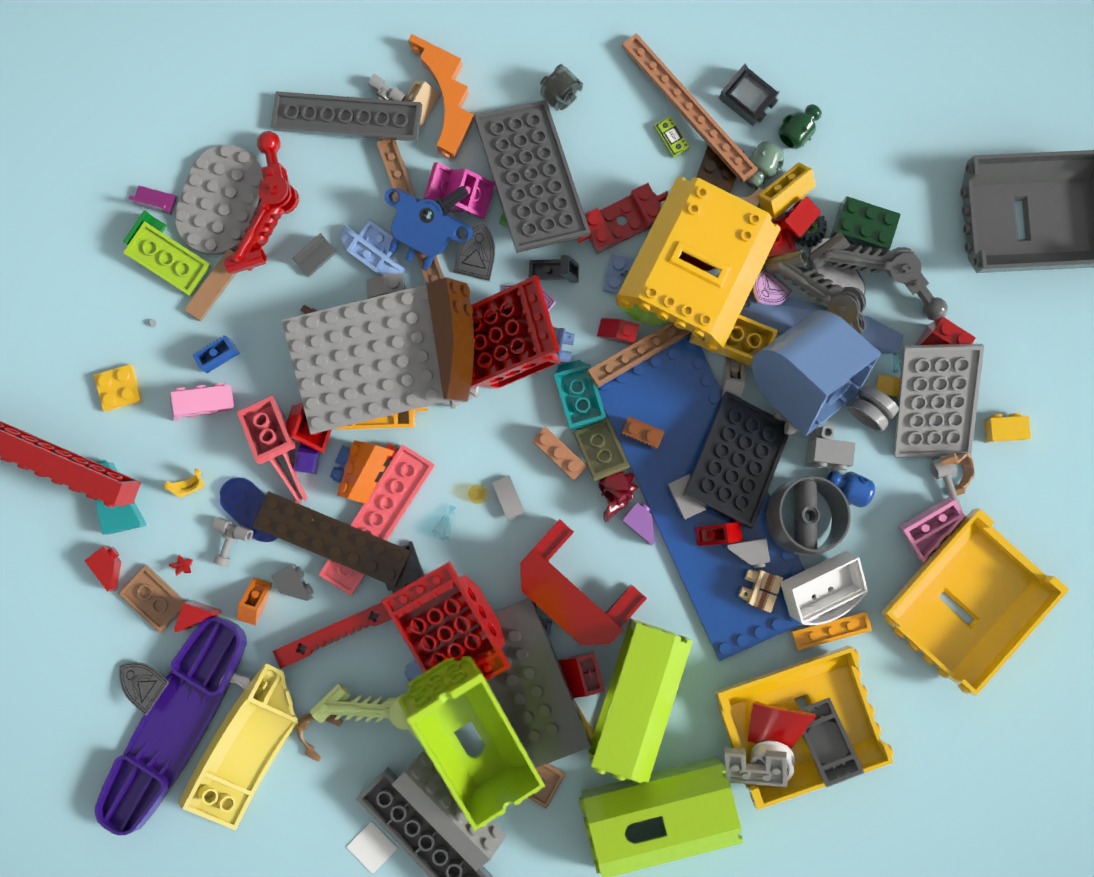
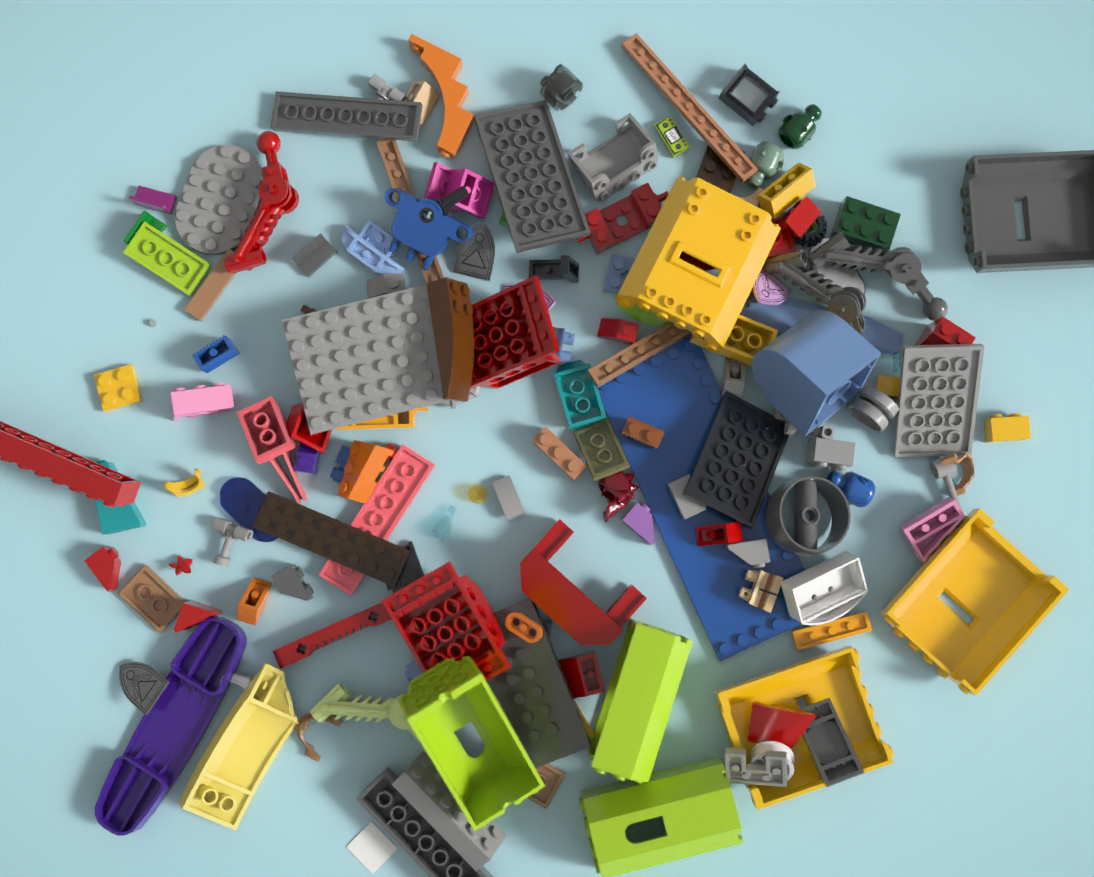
none -> orange plate [505,612,543,643]
none -> light grey windscreen [567,113,658,201]

